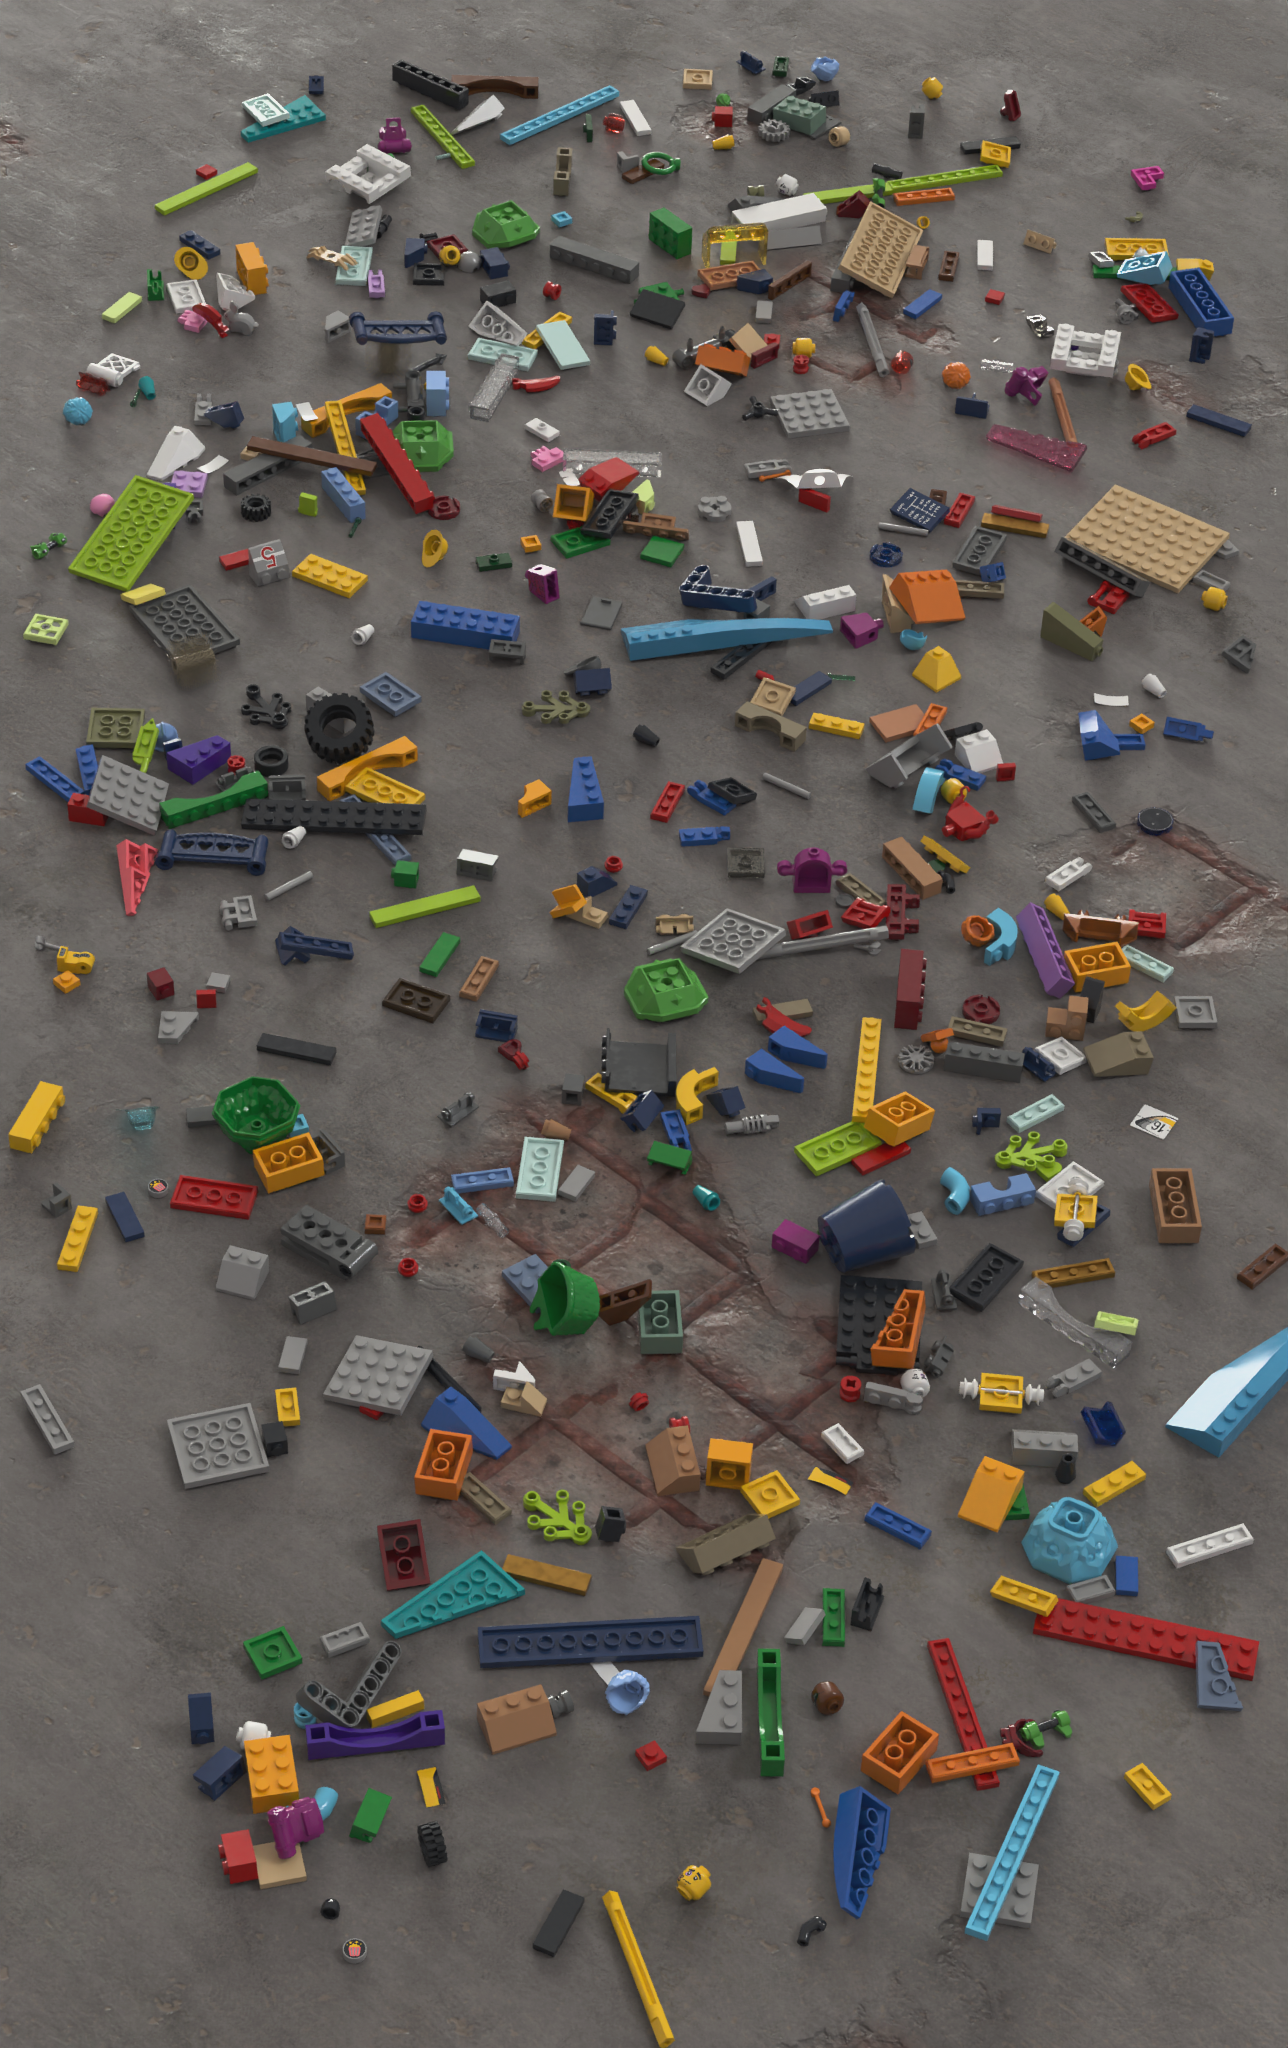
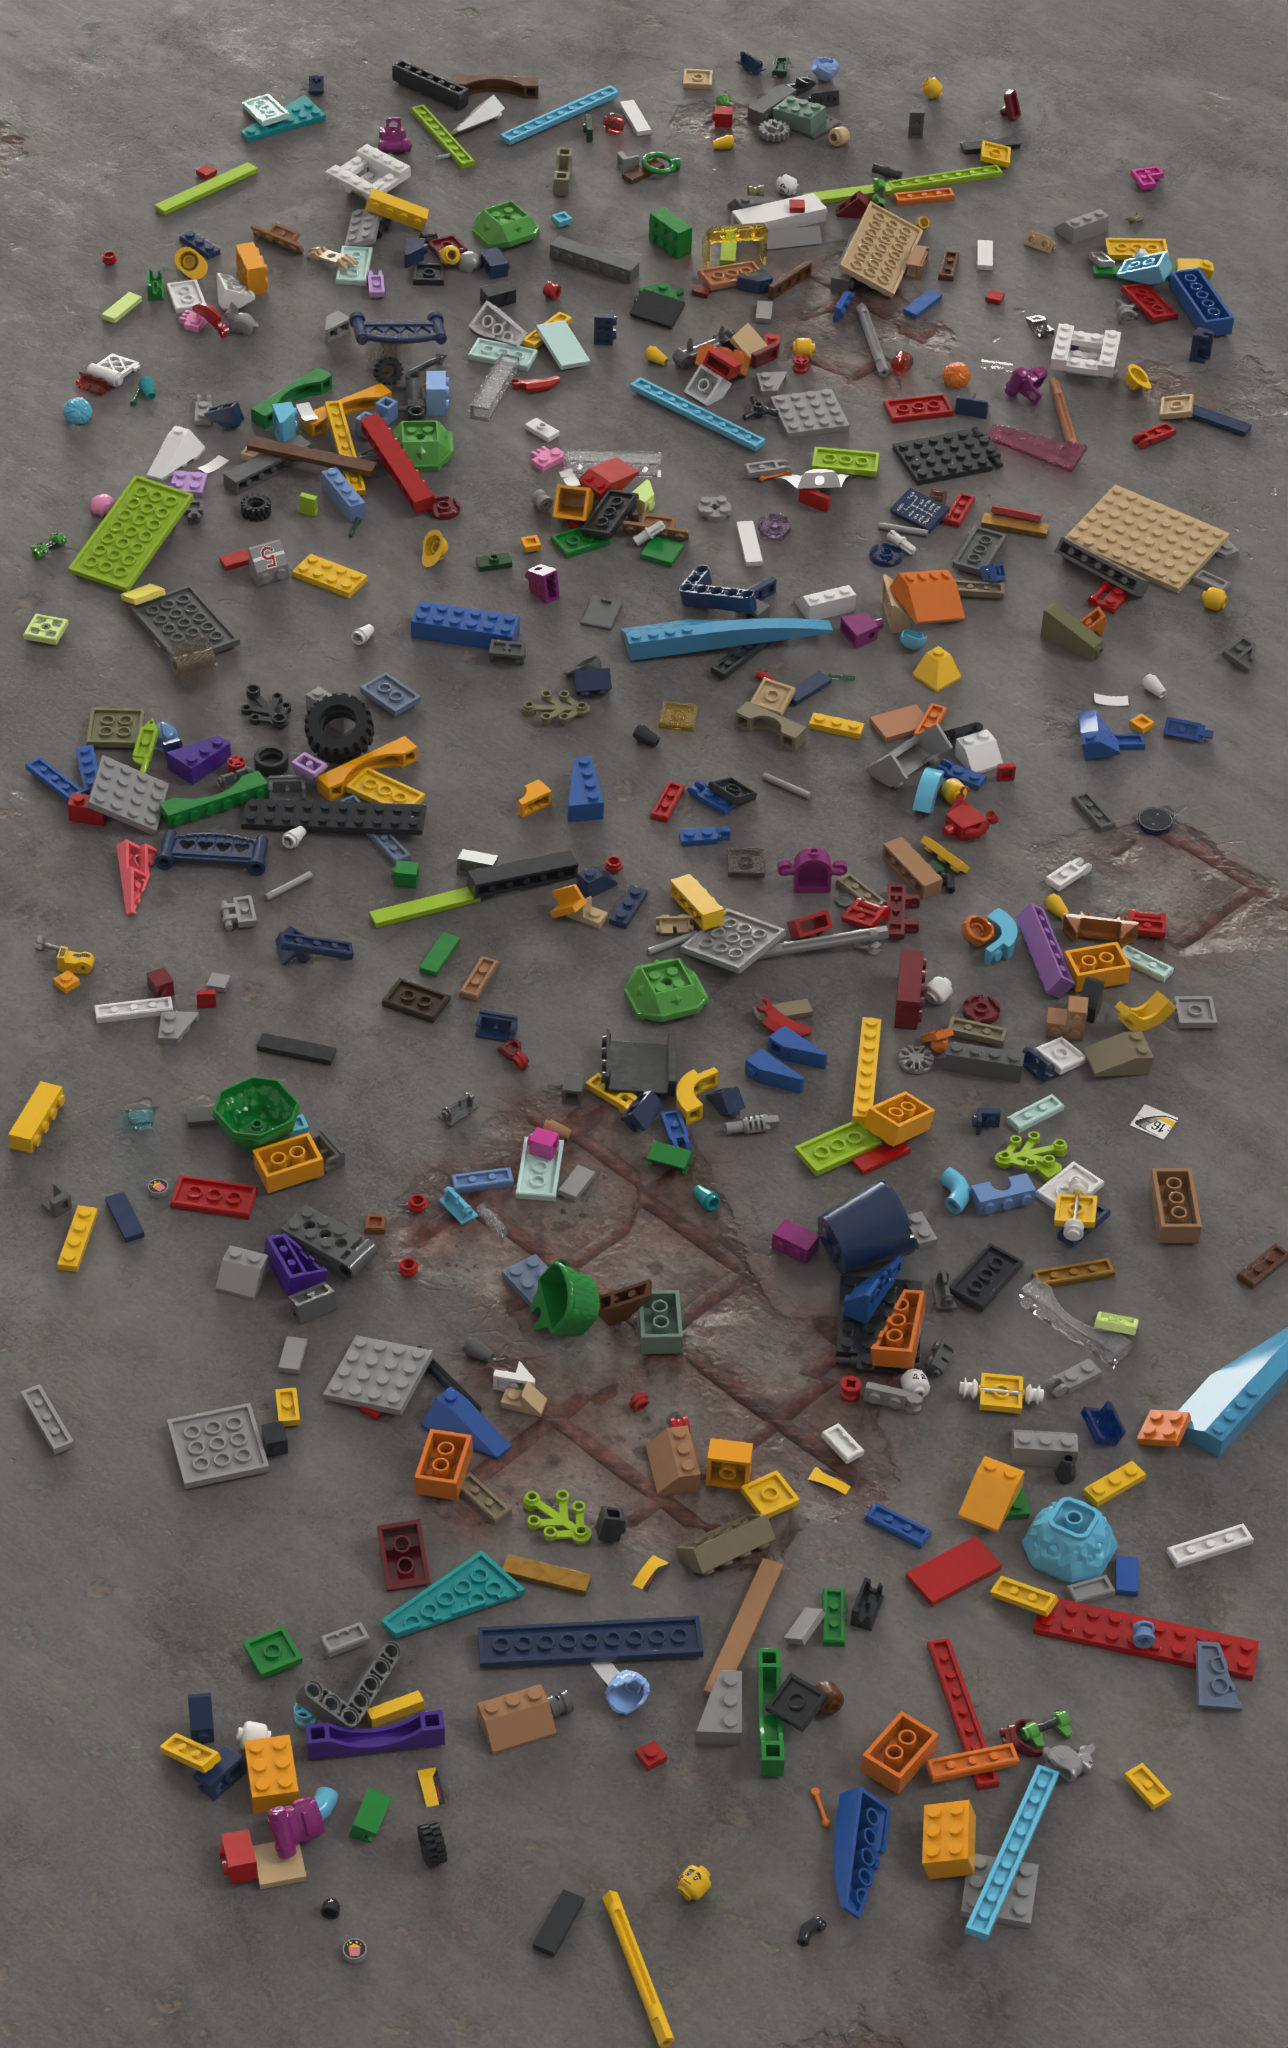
none -> white tile [94,996,173,1023]
none -> red plate [102,251,117,265]
none -> yellow plate [160,1733,221,1773]
none -> medium nougat bracket [250,222,304,254]
none -> green arch [251,368,332,429]
none -> dark purple wedge [264,1233,328,1296]
none -> lavender slope [291,752,328,784]
none -> yellow brick [365,188,429,231]
none -> black tyre [372,356,404,386]
none -> black brick [466,850,578,899]
none -> dark pink brick [527,1127,559,1160]
none -> medium azure plate [630,377,766,452]
none -> yellow sticker [632,1555,669,1592]
none -> white axle [633,521,665,546]
none -> clear yellow tile [658,701,698,732]
none -> yellow brick [670,874,725,931]
none -> red brick [703,347,743,381]
none -> light grey wing [756,371,787,397]
none -> clear purple plate [758,513,792,541]
none -> black tile [765,1673,828,1733]
none -> tile [789,199,805,213]
none -> lime plate [812,447,879,477]
none -> blue wedge [843,1256,903,1324]
none -> red tile [883,394,954,424]
none -> white axle [887,530,916,555]
none -> black plate [892,427,1003,486]
none -> red tile [906,1536,1002,1607]
none -> light orange brick [922,1800,976,1880]
none -> white head [925,977,953,1005]
none -> light grey animal [1043,1744,1095,1783]
none -> light grey slope [1054,209,1110,244]
none -> medium blue wheel [1132,1620,1155,1648]
none -> orange plate [1137,1409,1191,1447]
none -> tan tile [1160,394,1194,420]

